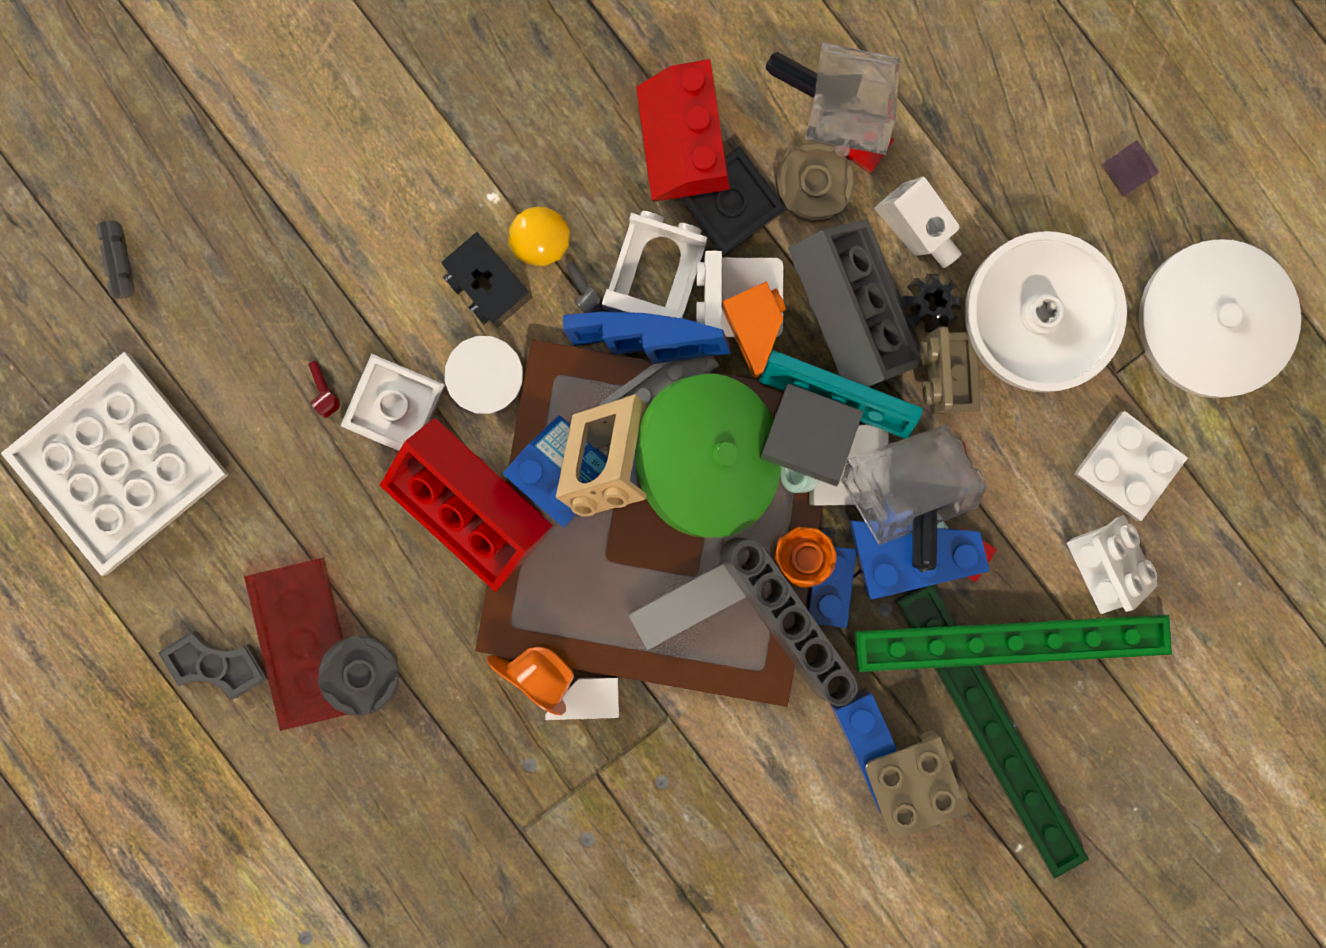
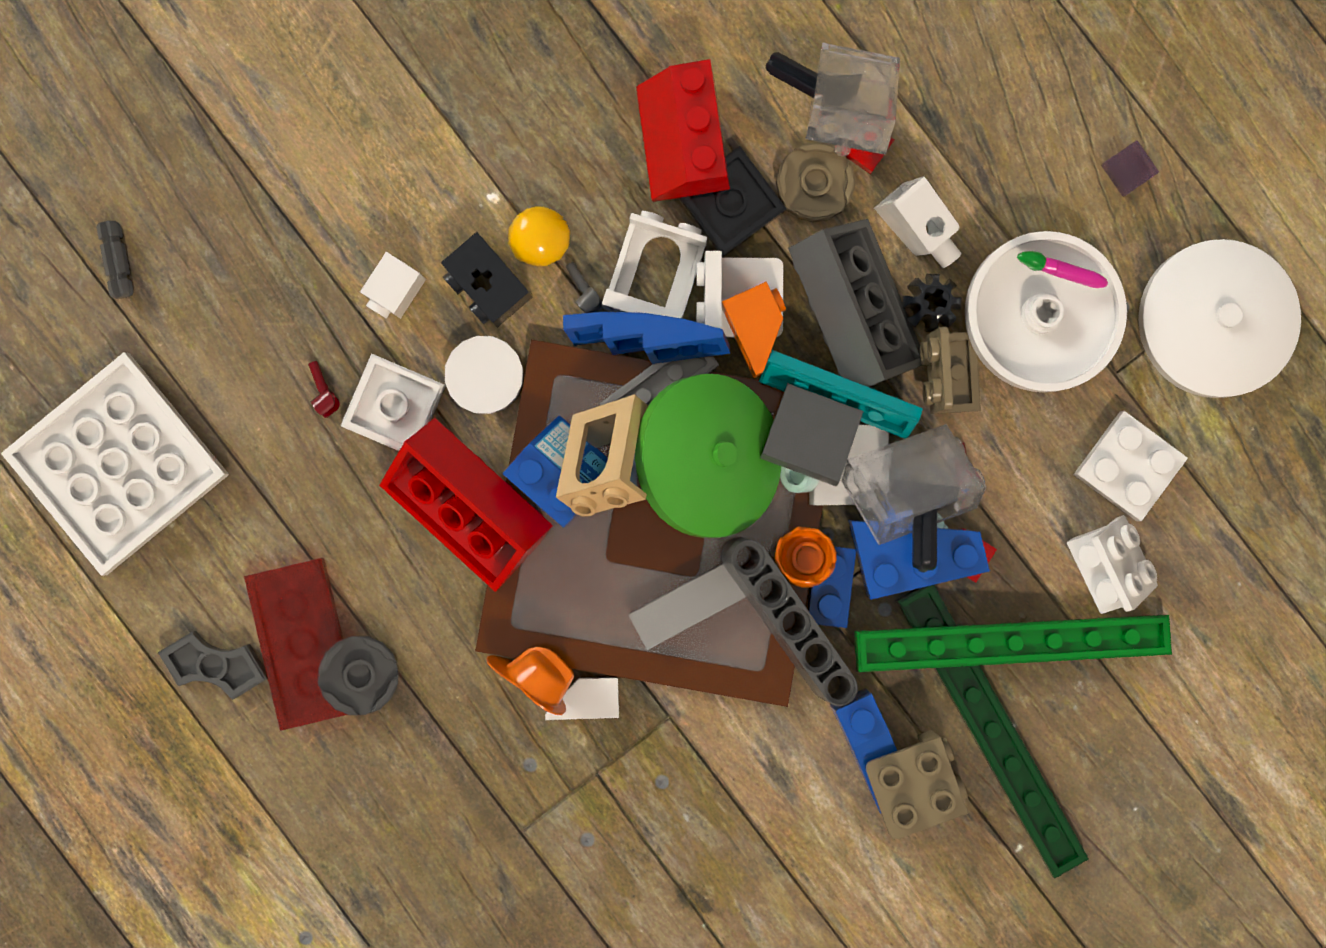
none -> white brick [360,252,426,319]
none -> dark pink piece [1017,251,1108,289]

